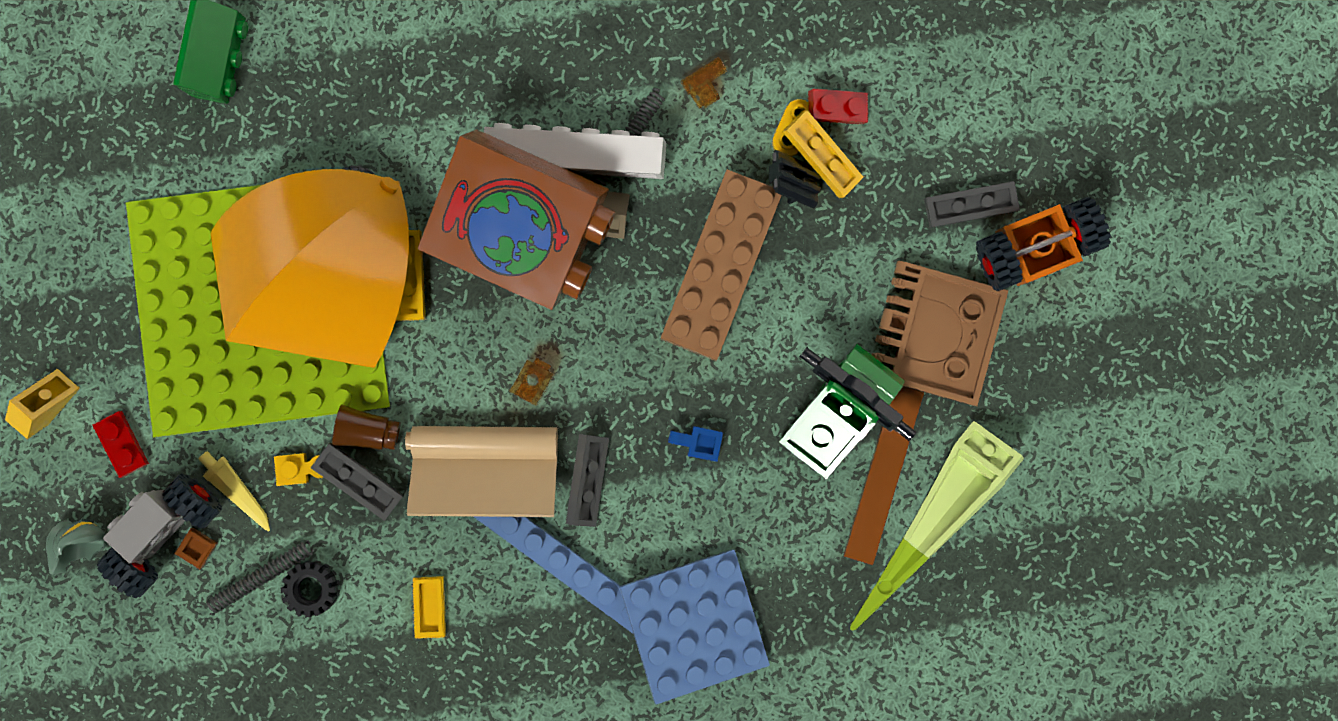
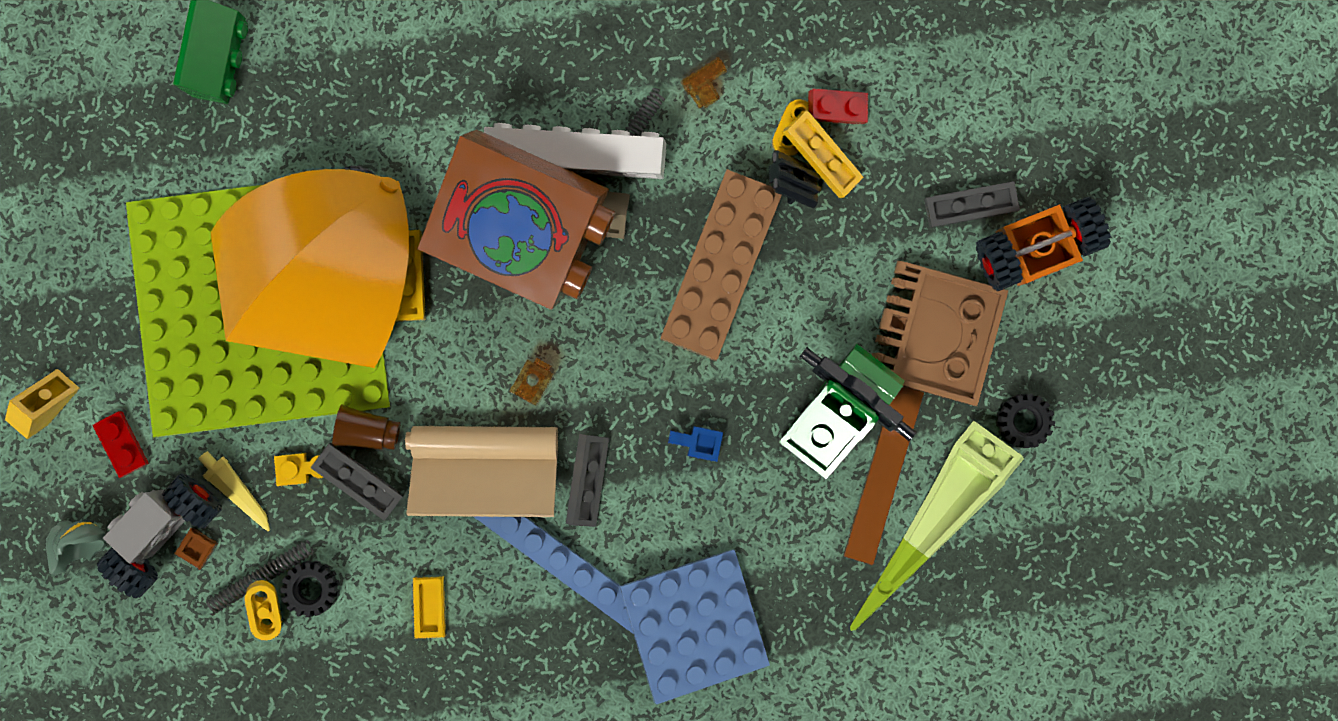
none -> yellow plate [245,580,282,640]
none -> black tyre [996,394,1055,448]

